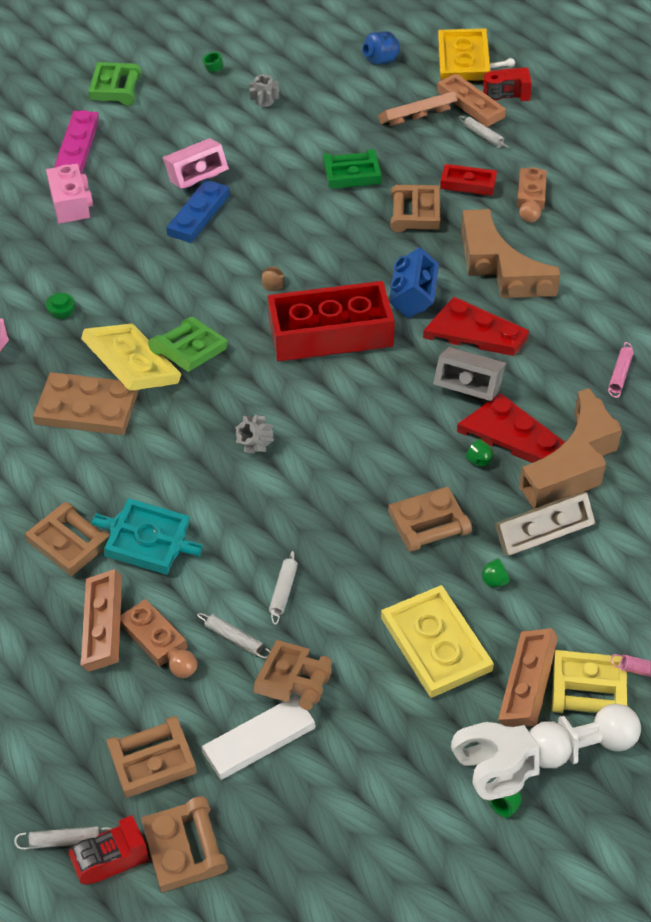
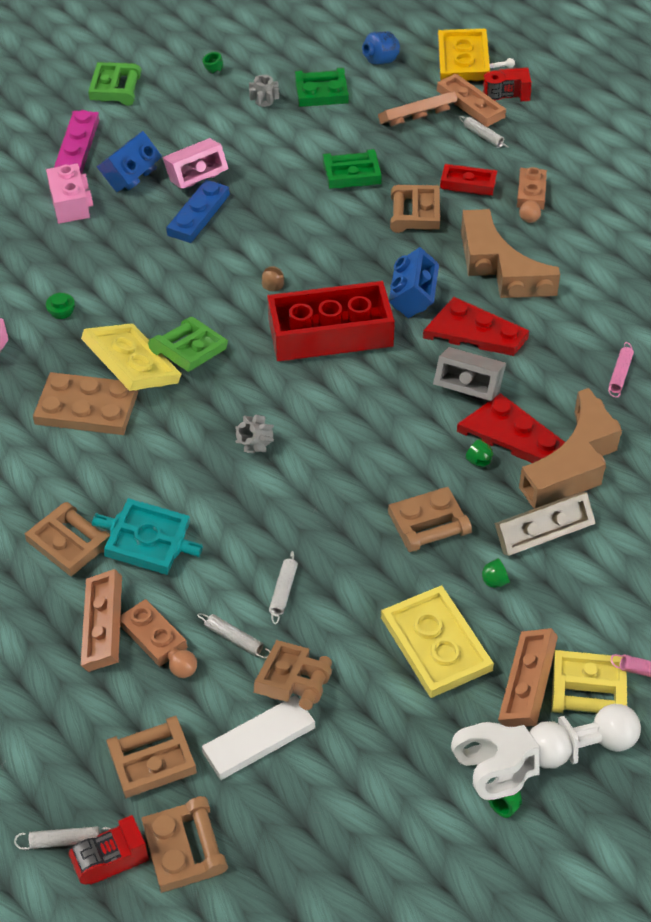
none -> blue brick [97,131,162,193]
none -> green plate [295,68,349,107]

